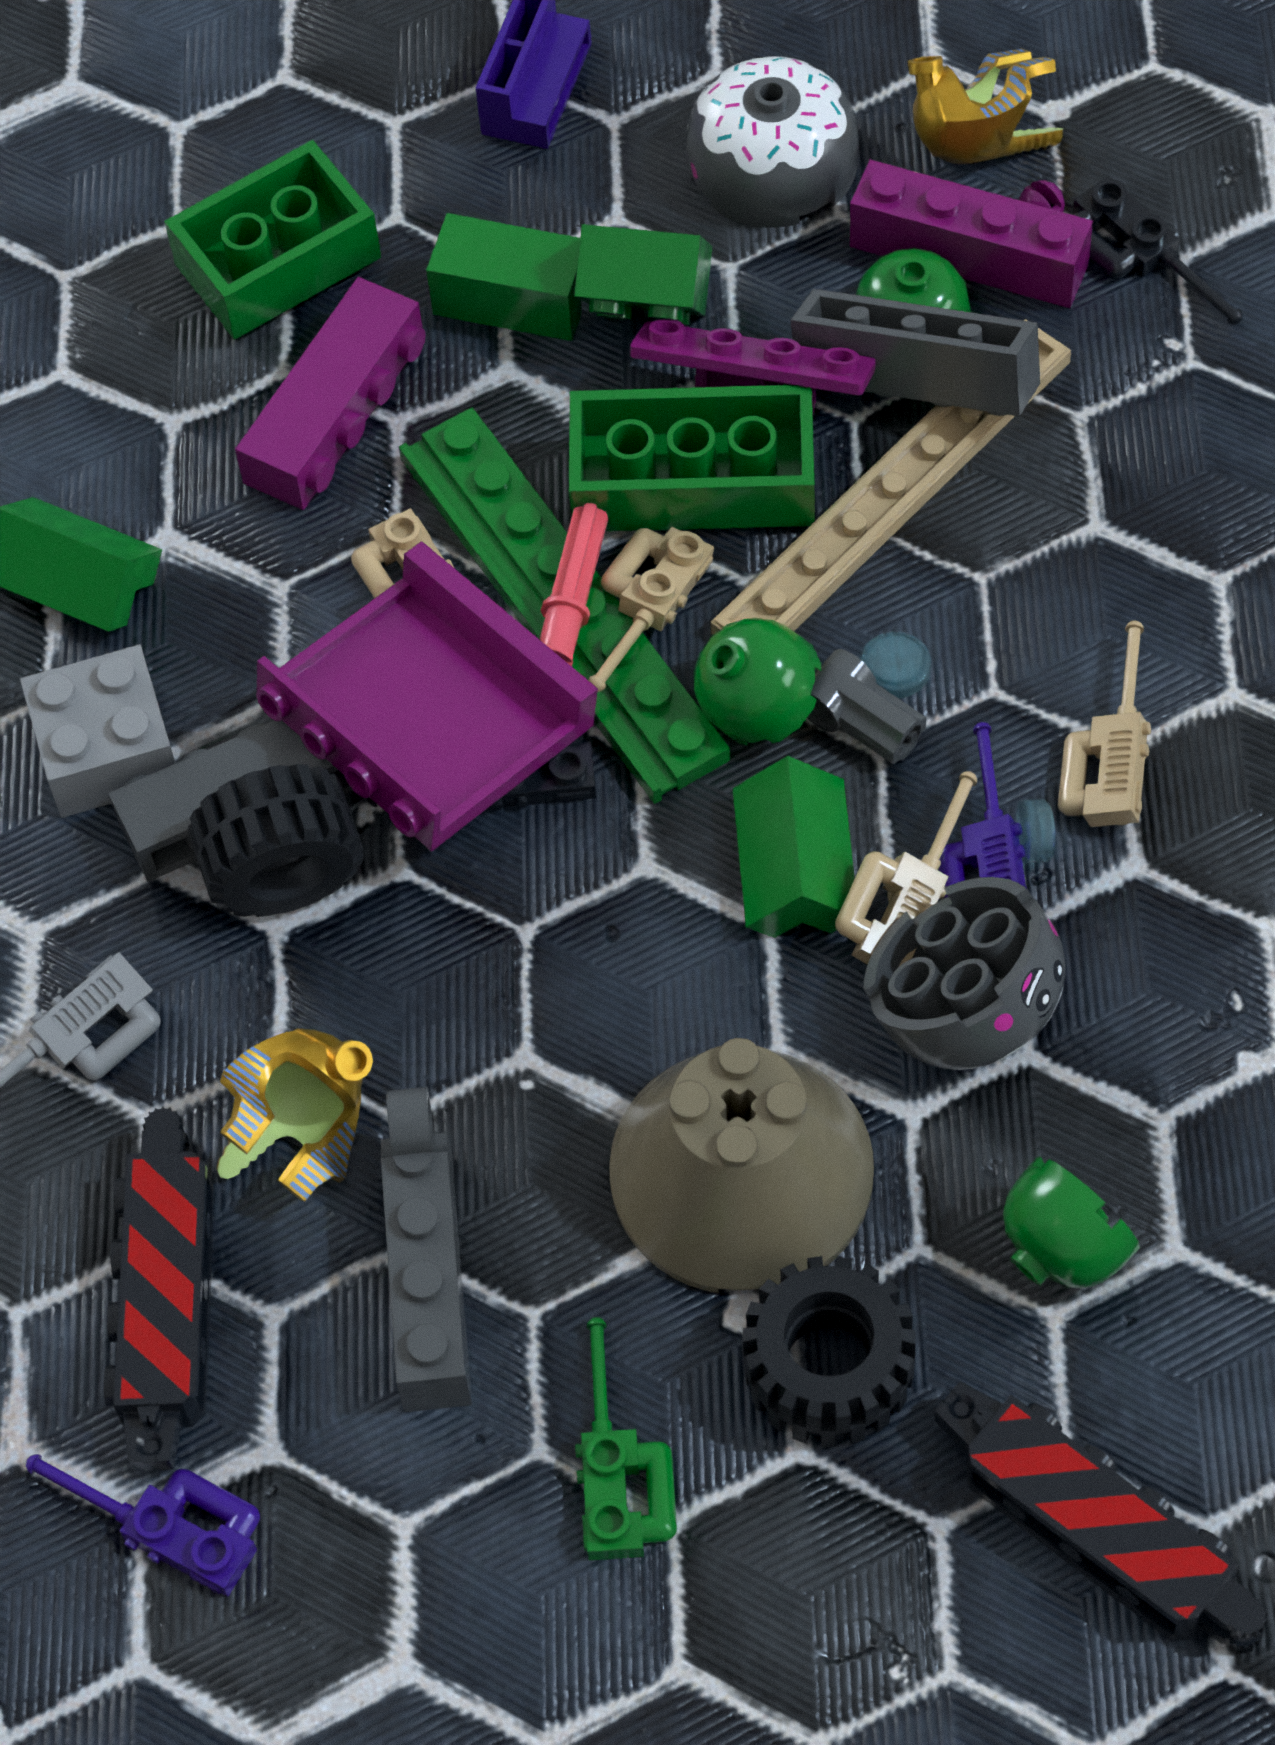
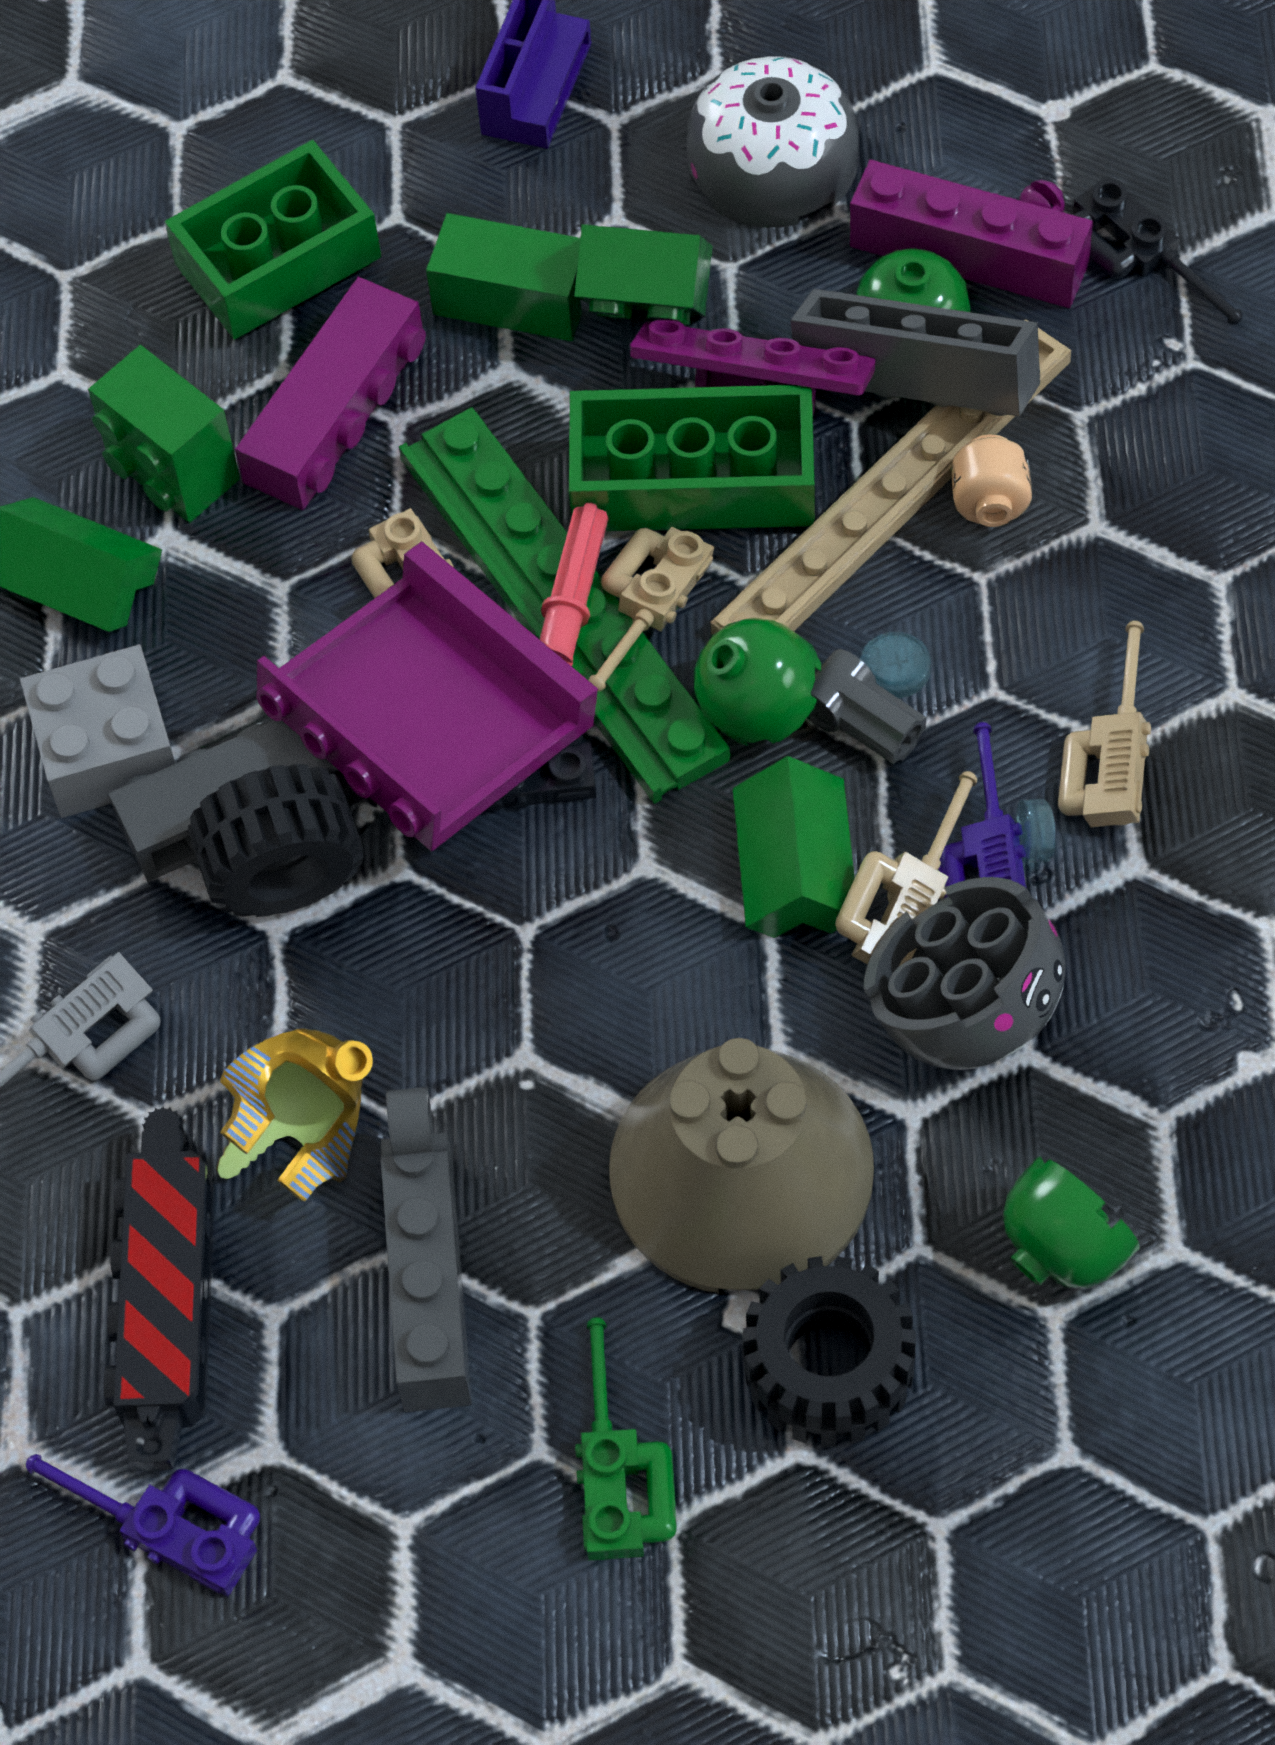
pearl gold piece [908,48,1063,164] -> none
black hinge [935,1381,1268,1654] -> none
none -> green brick [88,344,241,524]
none -> light nougat head [951,434,1032,527]

